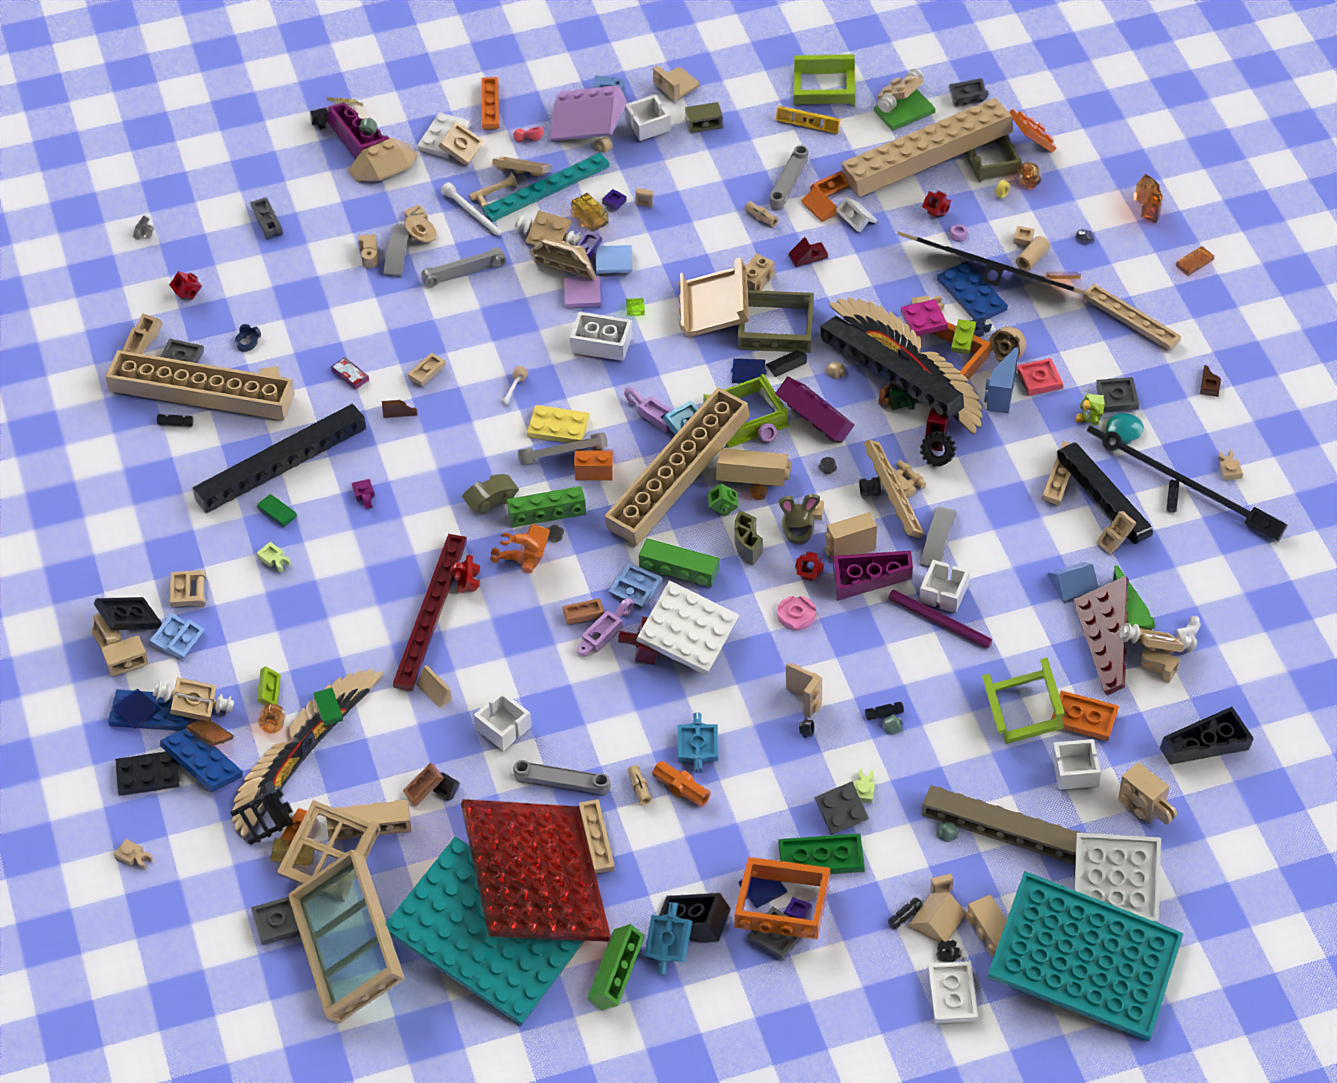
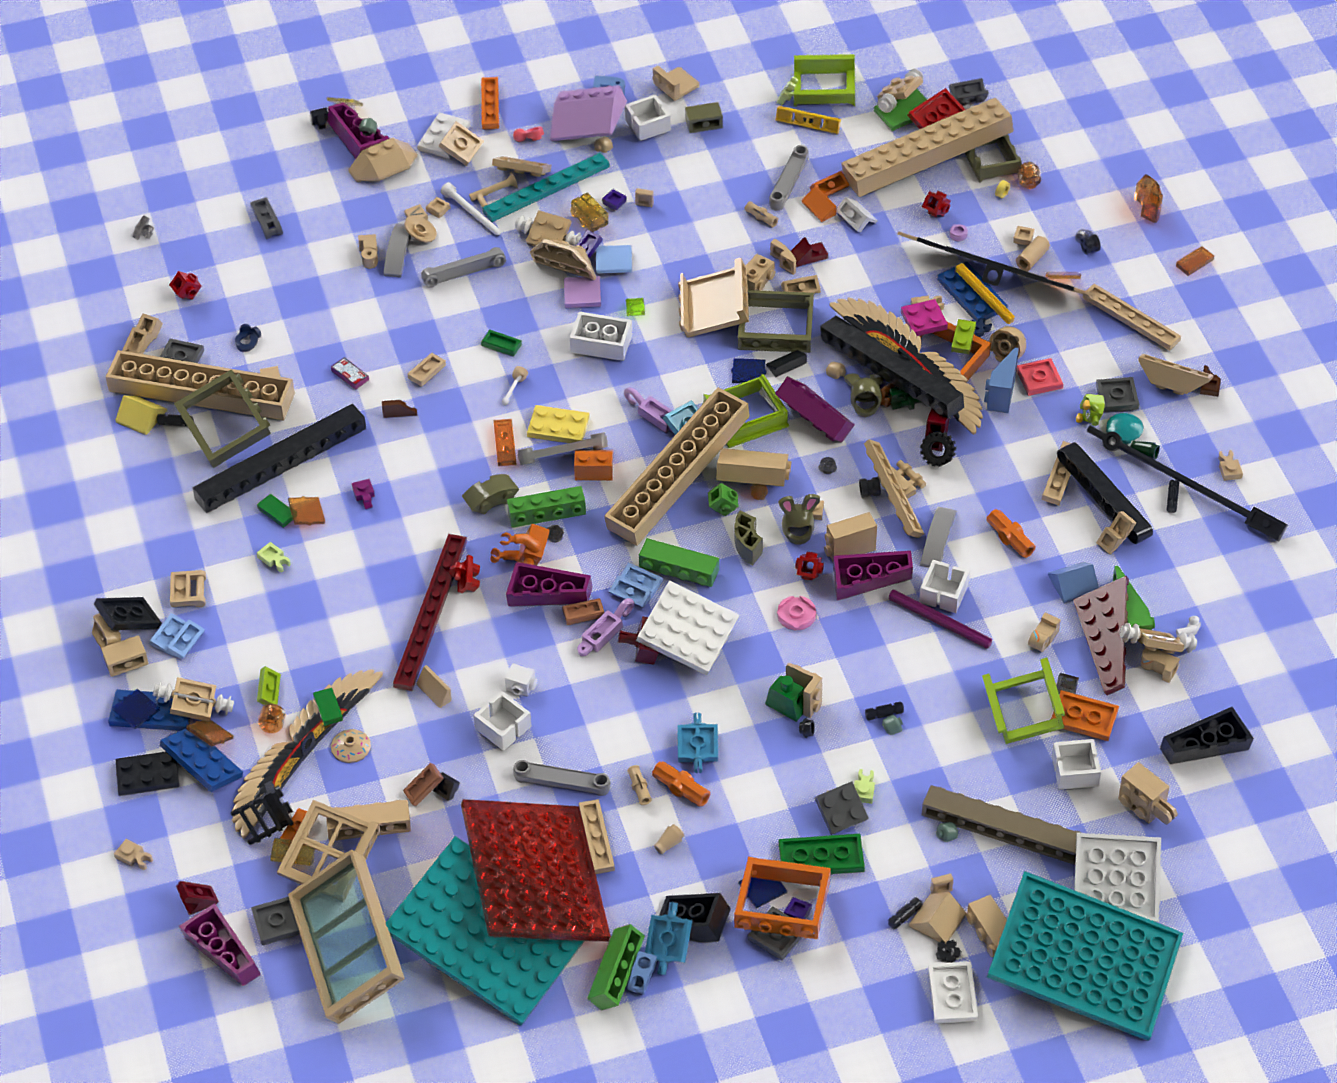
lavender tile [758,423,777,442] -> none
orange plate [1009,108,1057,152] -> none
none -> light yellow slope [115,395,167,435]
none -> olive window [174,369,271,468]
none -> dark red slope [176,881,219,915]
none -> magenta wedge [179,903,261,986]
none -> clear orange piece [288,496,326,526]
none -> tan dish [331,729,371,763]
none -> tan tile [426,197,451,218]
none -> green tile [481,329,522,357]
none -> clear orange tile [493,419,517,466]
none -> white brick [505,663,537,697]
none -> magenta wedge [506,562,593,606]
none -> medium blue leg [627,951,657,995]
none -> tan cone [654,824,684,854]
none -> green torso [765,675,805,722]
none -> tan slope [770,239,796,275]
none -> yellowish green plate [777,76,798,105]
none -> tan slope [781,275,821,294]
none -> olive piece [844,373,884,417]
none -> red plate [907,88,966,129]
none -> yellow axle [956,263,1015,324]
none -> orange piece [986,509,1036,558]
none -> tan leg [1028,612,1061,652]
none -> clear smoke tile [1056,673,1079,694]
none -> black wheel [1080,234,1101,254]
none -> dark green cone [1130,441,1160,460]
none -> tan wedge [1138,354,1213,395]

